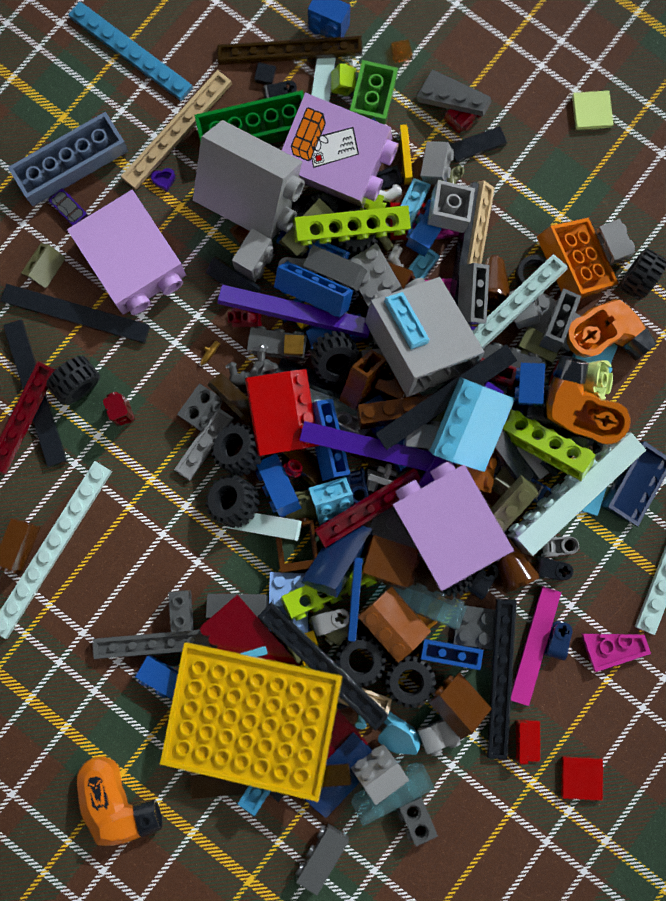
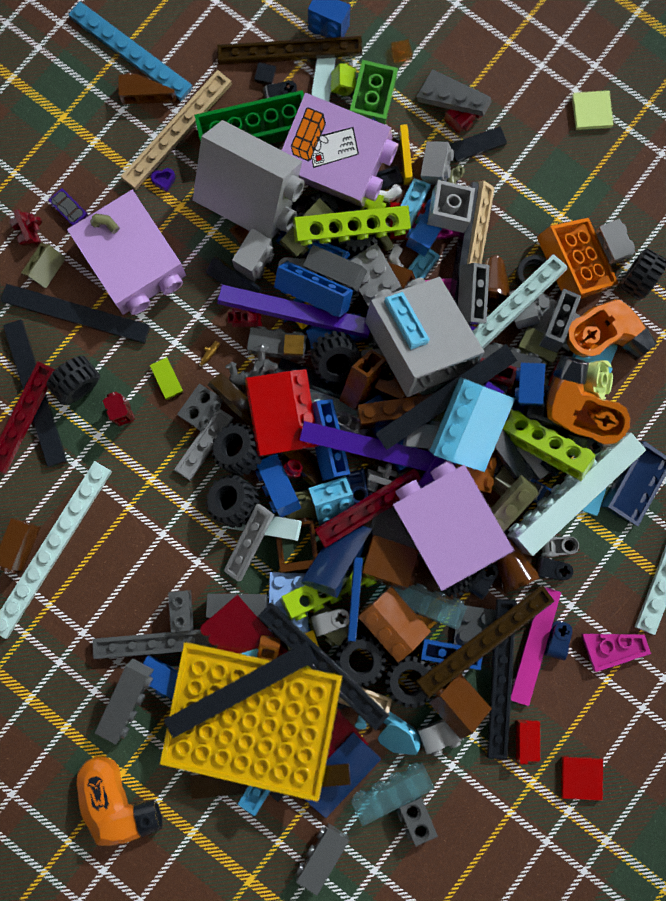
sand blue brick [8,112,129,206] -> none
light grey brick [351,744,409,805] -> none
none -> dark red hips [9,209,42,246]
none -> olive arm [90,214,120,234]
none -> dark grey brick [95,659,154,744]
none -> reddish brown slope [118,73,177,105]
none -> lime tile [150,357,184,400]
none -> black tile [164,642,316,738]
none -> light grey tile [224,504,275,581]
none -> dark orange slope [257,635,281,661]
none -> dark brown tile [416,585,555,698]

